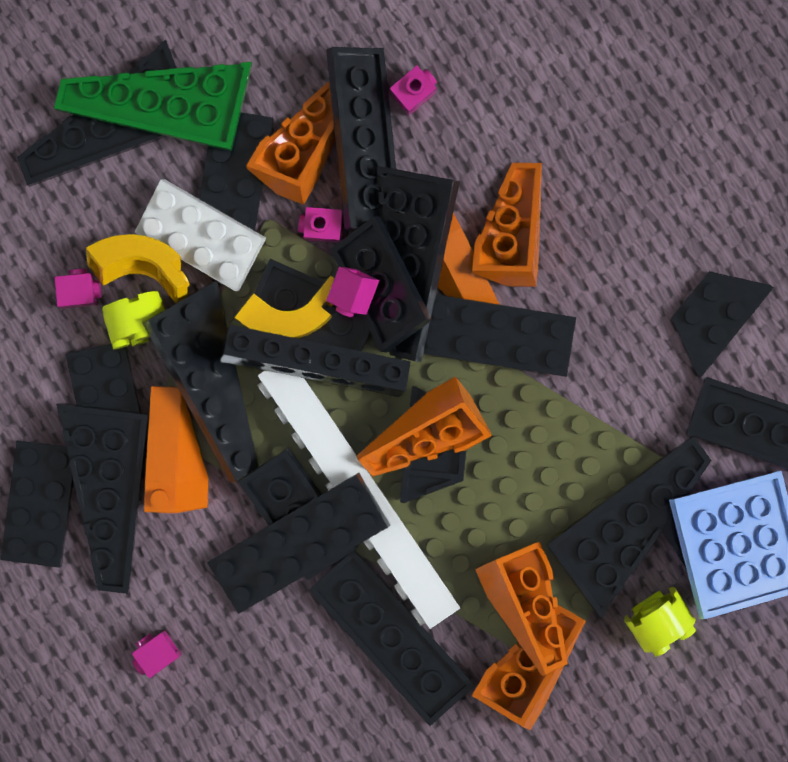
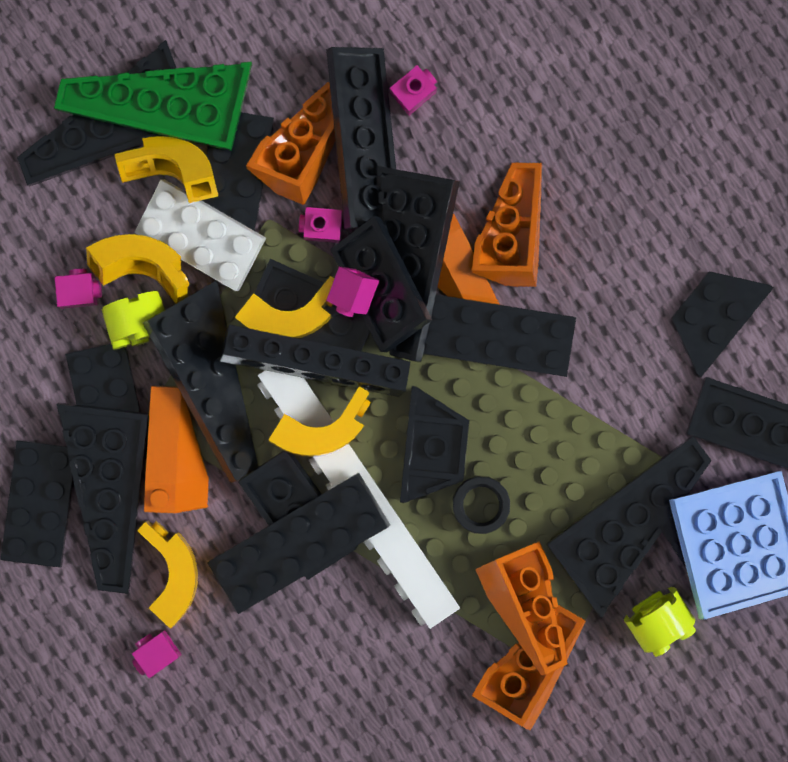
black plate [309,550,475,726] -> none
orange wedge [357,377,492,476] -> none
none -> yellow arch [114,136,218,203]
none -> yellow arch [137,521,198,629]
none -> yellow arch [268,386,371,457]
none -> black tyre [452,476,510,534]

